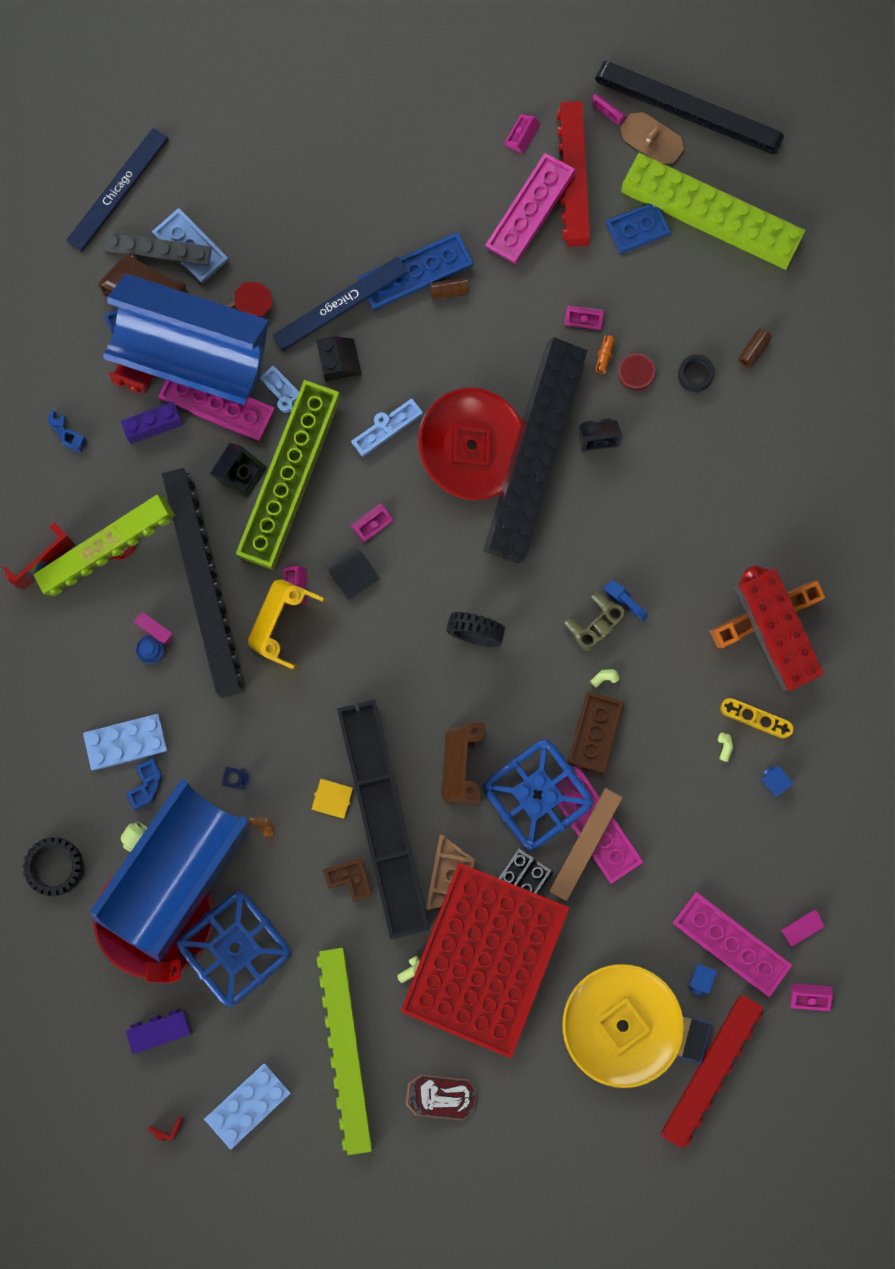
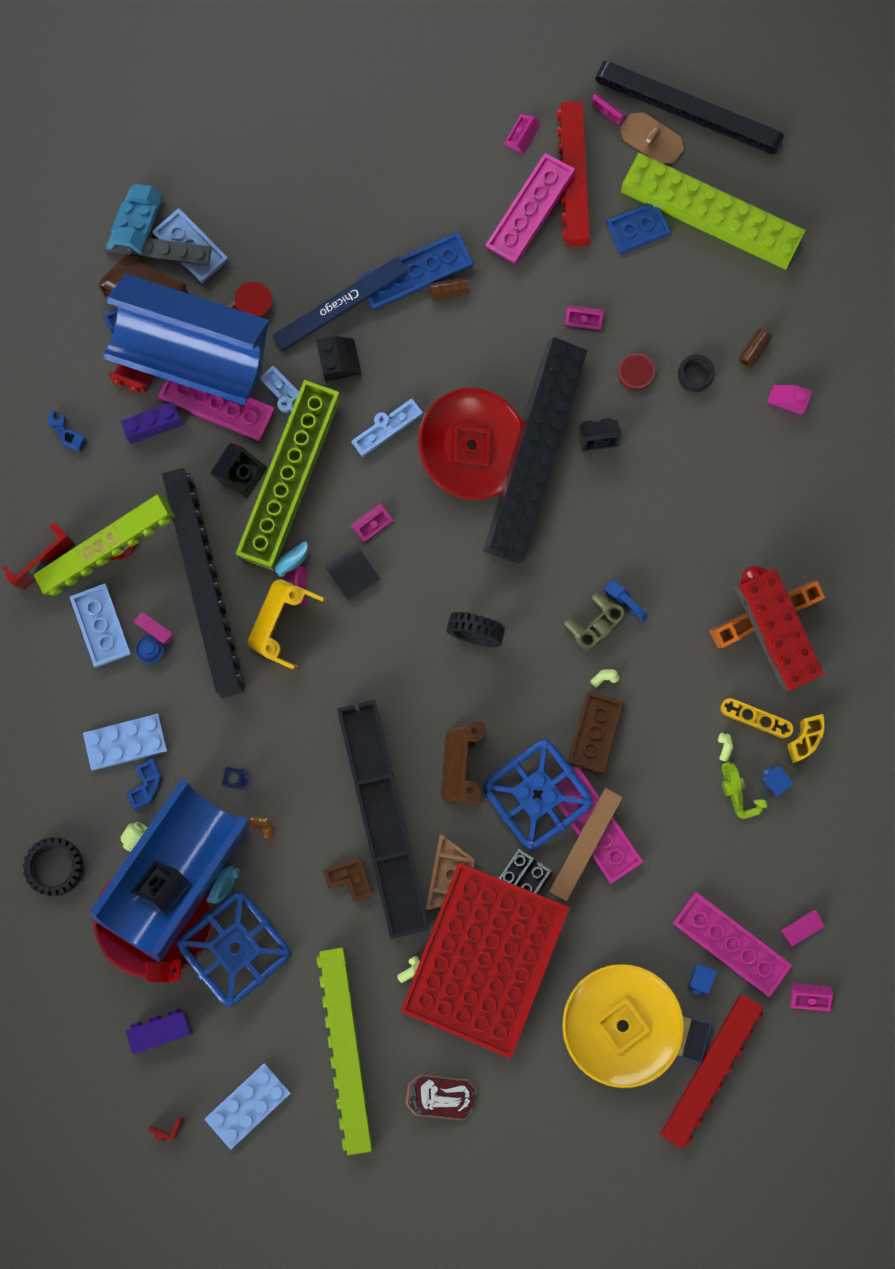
dark blue tile [66,128,169,252] -> none
yellow piece [311,779,353,819] -> none
orange pin [595,335,615,374] -> none
none -> light blue plate [70,583,131,668]
none -> dark azure piece [106,184,164,254]
none -> black slope [131,861,192,916]
none -> medium azure arm [207,866,240,904]
none -> medium azure arm [275,541,309,577]
none -> lime animal [721,762,767,819]
none -> dark pink slope [767,385,812,415]
none -> yellow brick [787,714,825,764]

